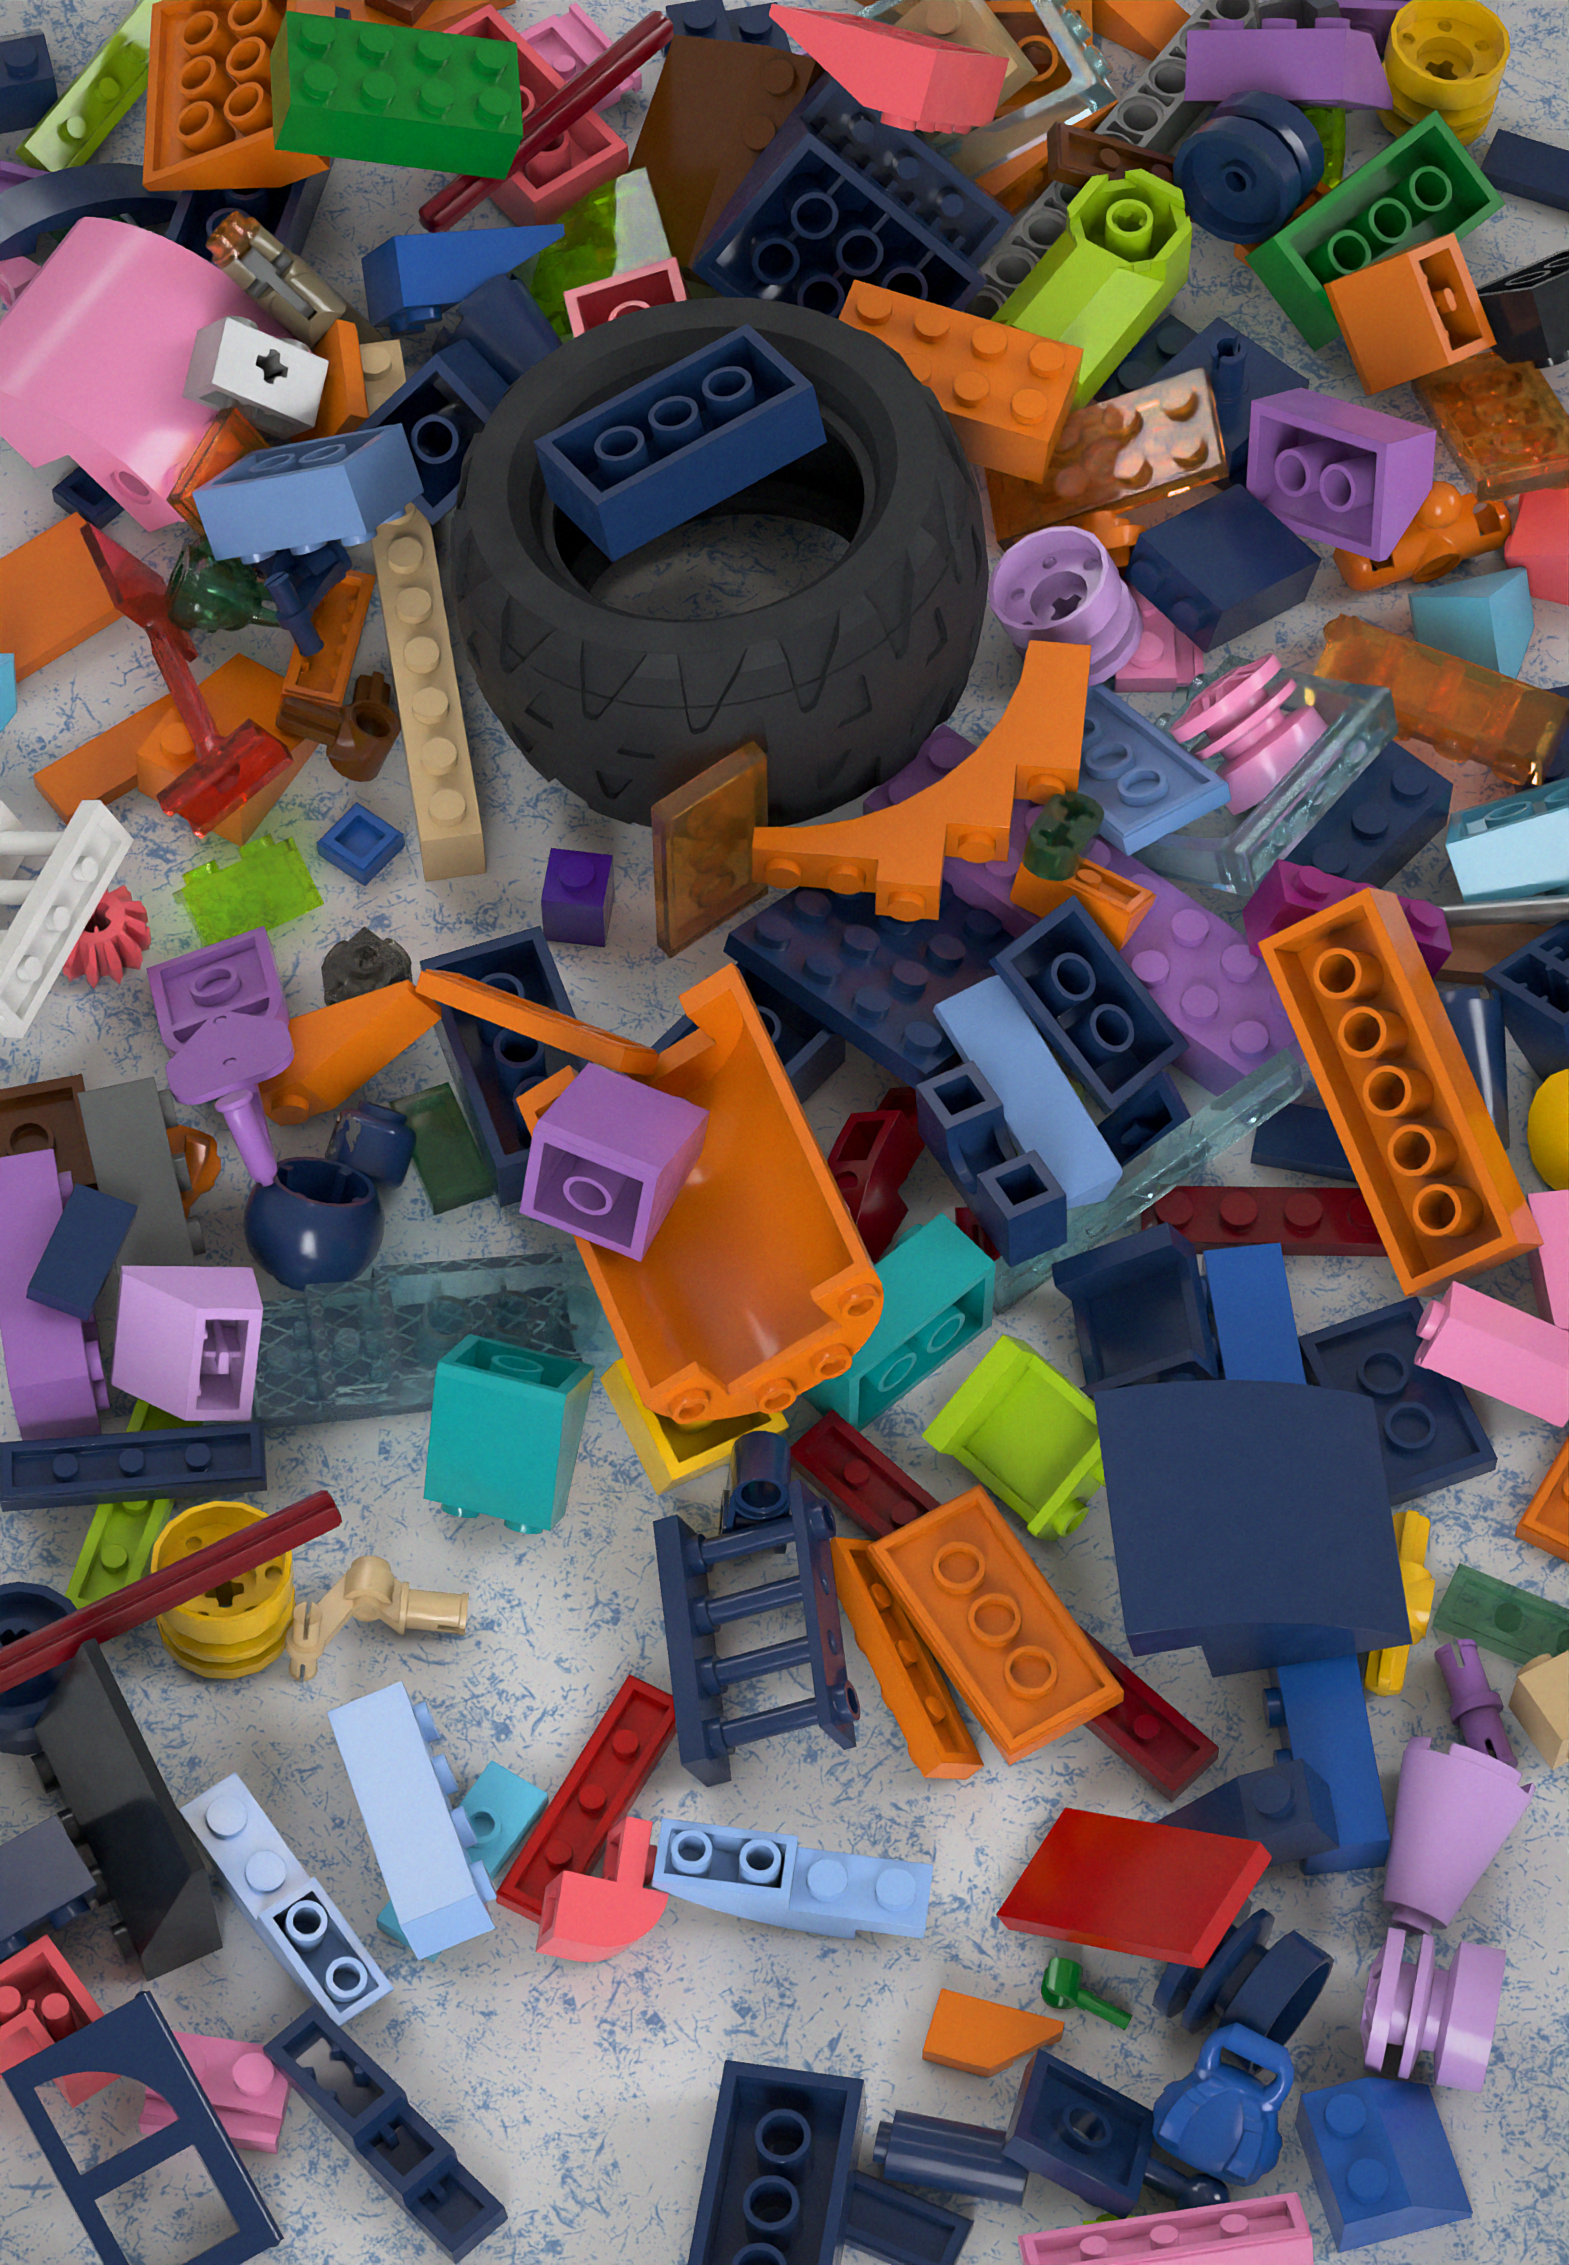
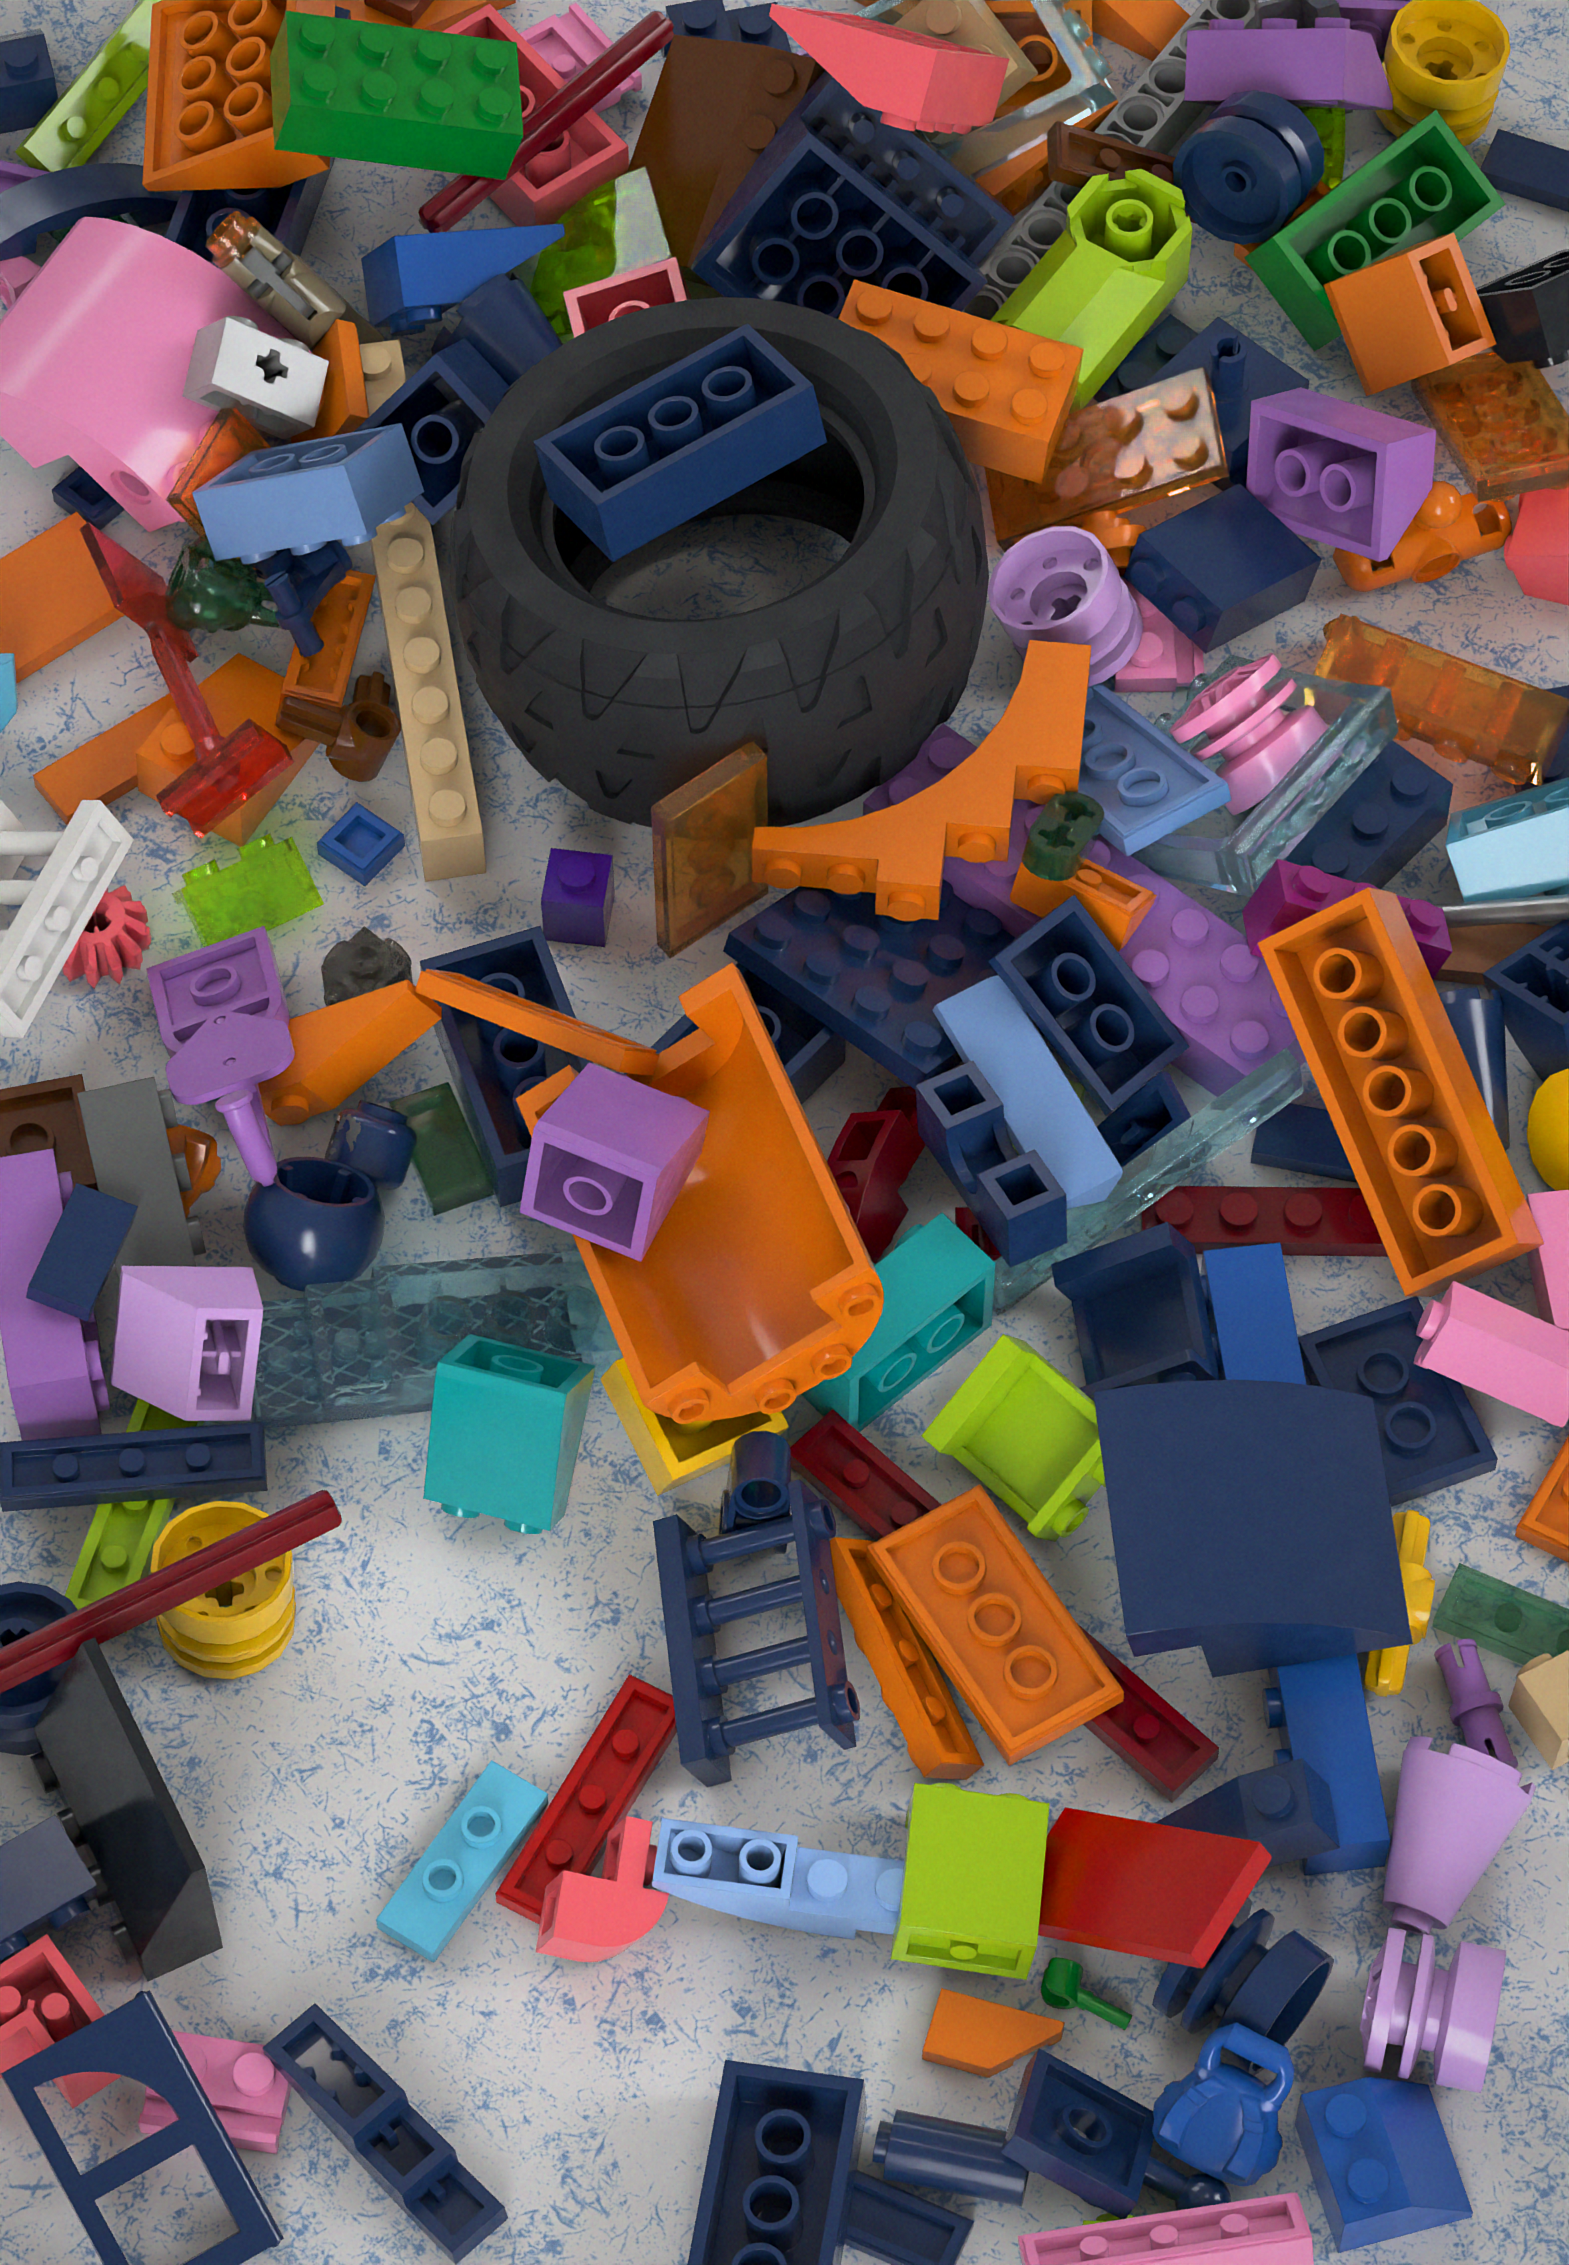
light blue slope [178,1772,394,2027] -> none
tan pin [285,1555,469,1681] -> none
light blue brick [327,1681,498,1960] -> none
medium azure slope [1408,566,1535,703] -> none
none -> lime panel [890,1783,1050,1980]

